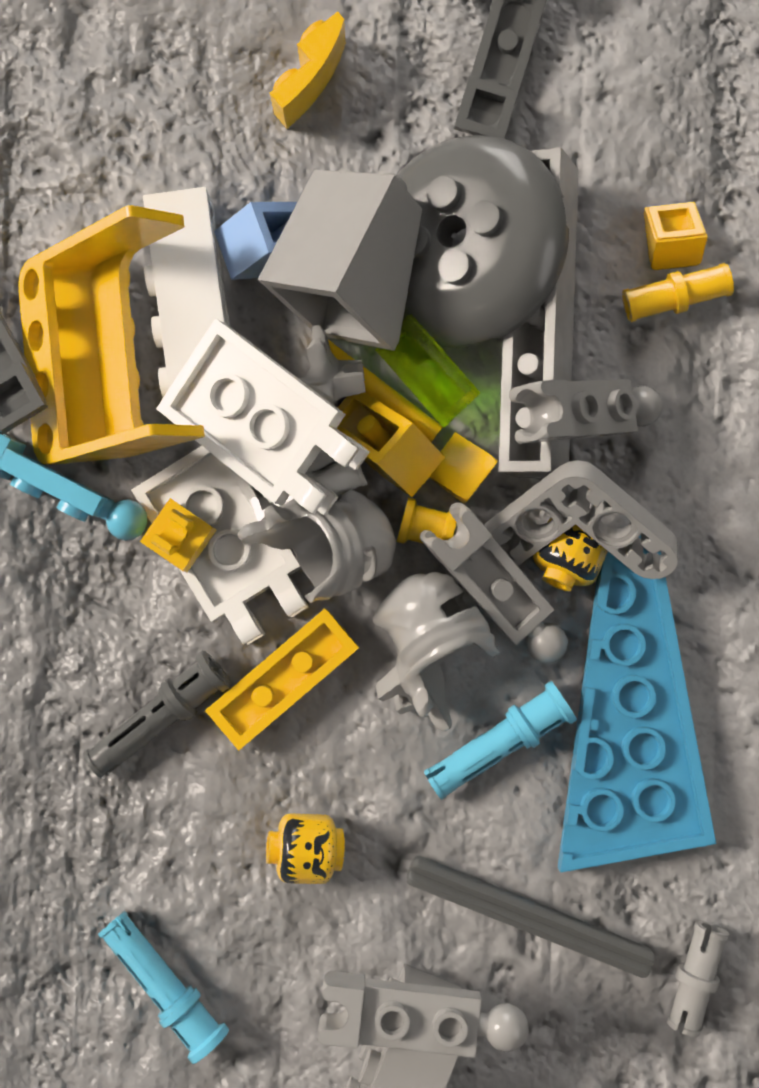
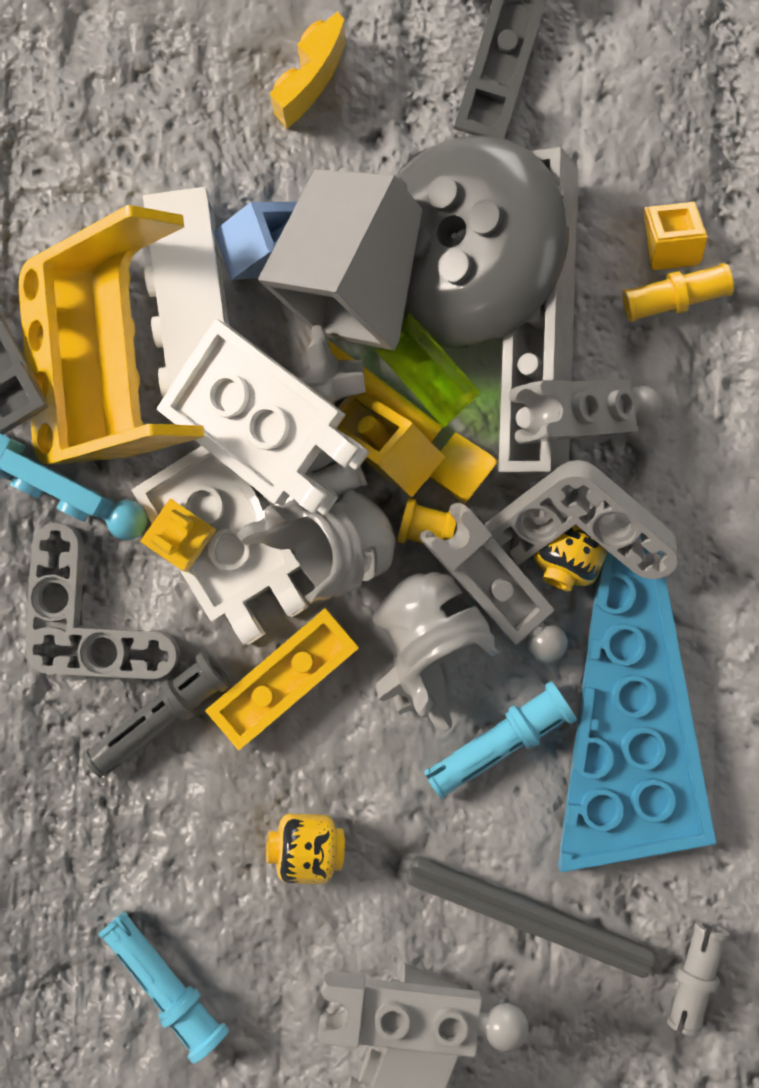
none -> light grey beam [25,523,181,679]

